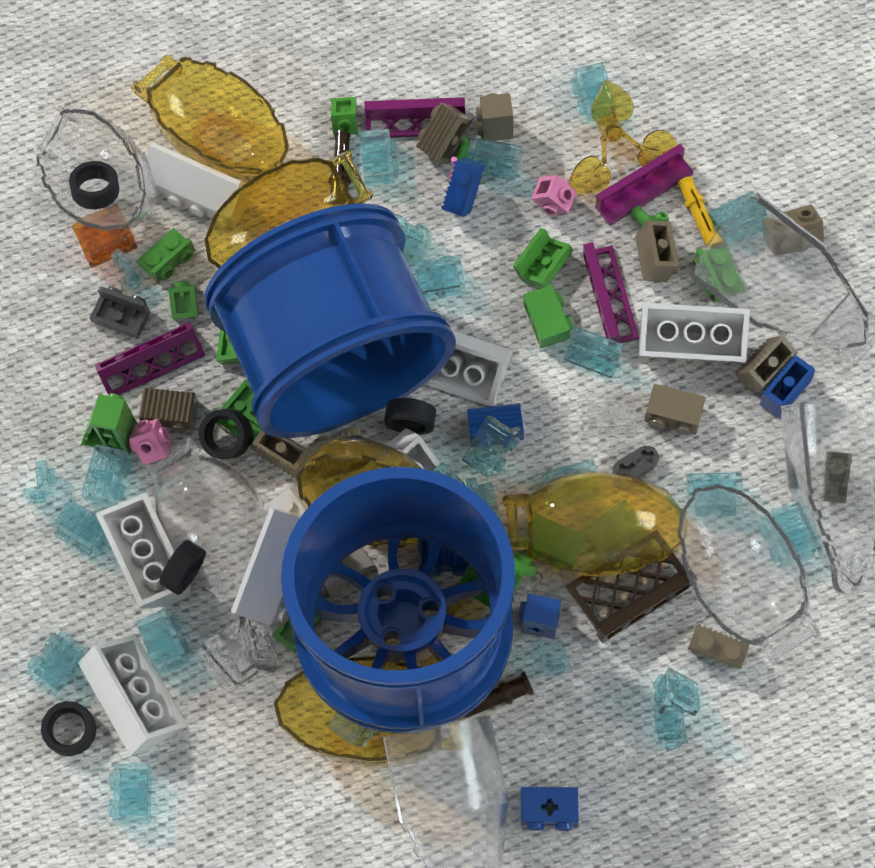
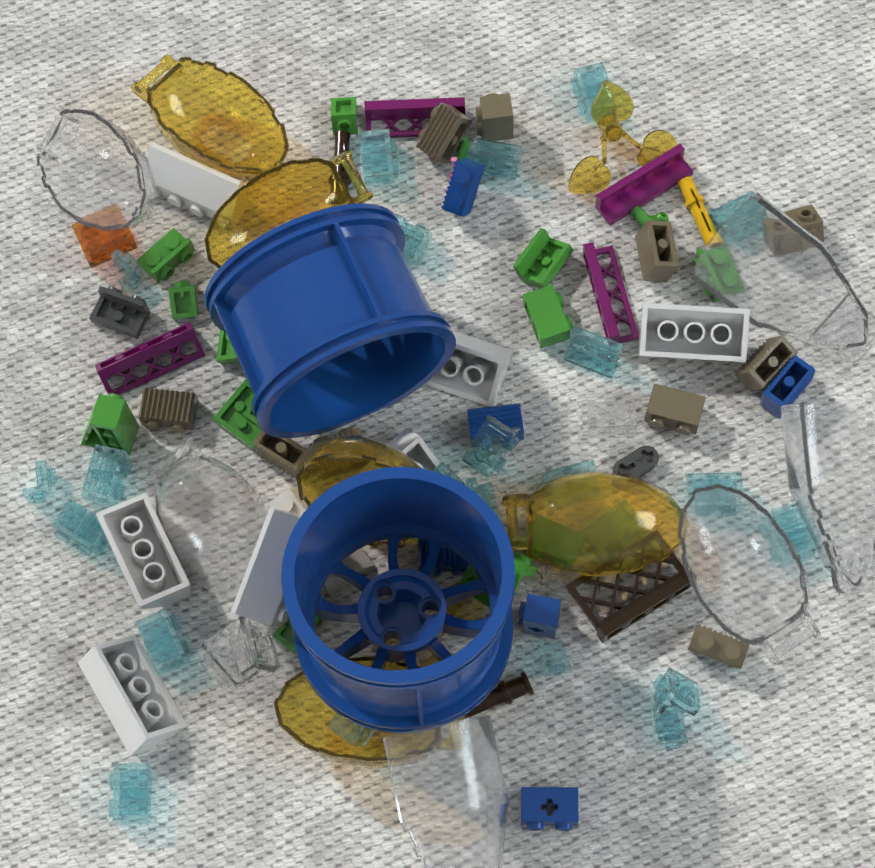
clear light blue brick [26,630,88,697] -> none
black tyre [41,701,97,756] -> none
black tyre [69,161,120,210] -> none
bright pink brick [129,418,172,465] -> none
black tyre [159,540,206,595] -> none
black tyre [199,409,253,460] -> none
black tyre [384,398,436,435] -> none
clear light blue brick [409,255,466,300] -> none
bright pink brick [531,175,577,216] -> none
clear smoke leg [823,451,852,504] -> none

